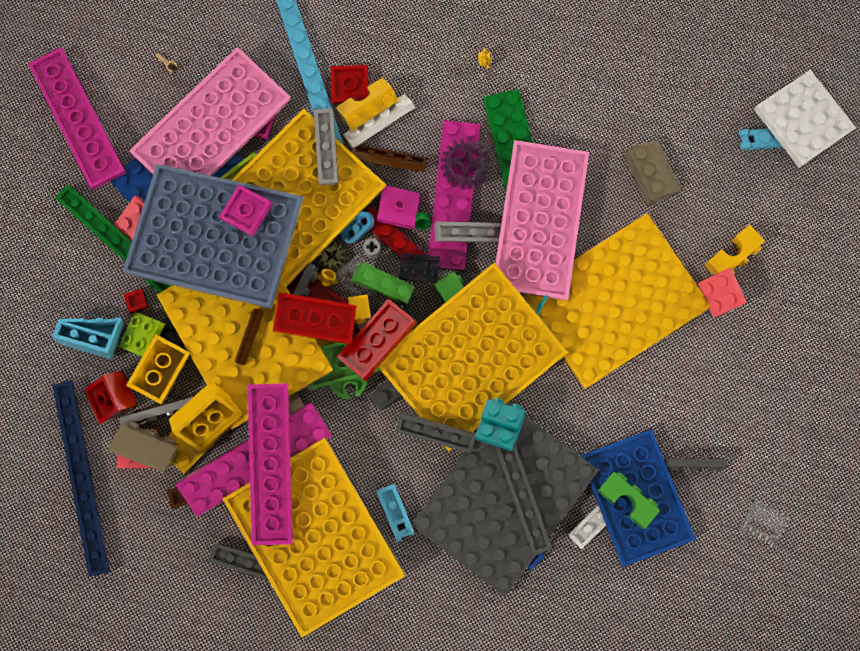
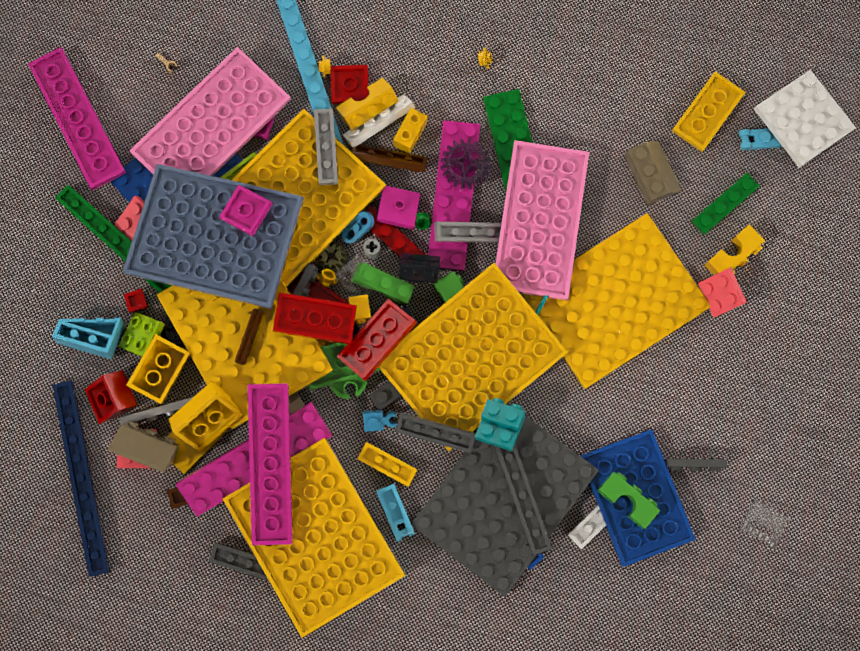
none -> yellow plate [319,55,331,78]
none -> yellow plate [357,442,418,487]
none -> dark azure plate [363,410,397,432]
none -> yellow brick [393,108,428,154]
none -> yellow plate [672,72,746,152]
none -> green plate [691,172,760,236]

